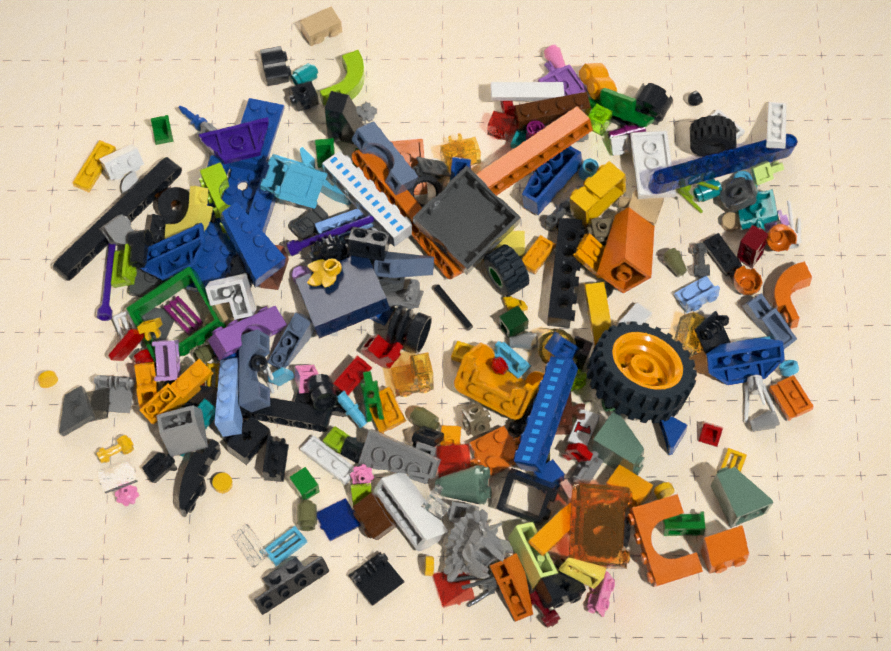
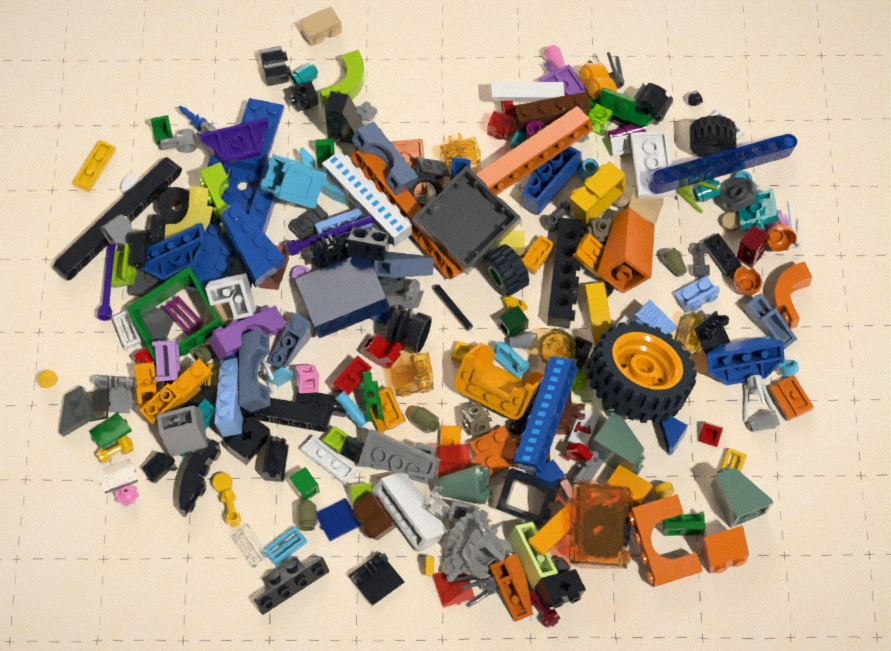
white brick [99,144,144,180] -> none
red tile [108,329,145,361] -> none
yellow tile [137,318,163,341] -> none
black hinge [251,355,268,372] -> none
yellow plate [307,259,342,288] -> none
black wheel [307,374,338,411] -> none
bright pink plant [350,464,374,485] -> none
black bracket [412,426,444,448] -> none
red plate [491,357,509,375] -> none
blue slope [544,332,580,359] -> none
light yellow slope [559,557,606,589] -> none
bright pink hinge [586,571,615,617] -> none
yellowish green plate [750,160,784,185] -> none
white tile [766,102,787,149] -> none
none -> green piece [89,413,132,449]
none -> light grey axle [160,128,197,153]
none -> yellow bar [221,490,242,528]
none -> dark grey plant [588,52,625,89]
none -> light blue brick [631,300,677,334]

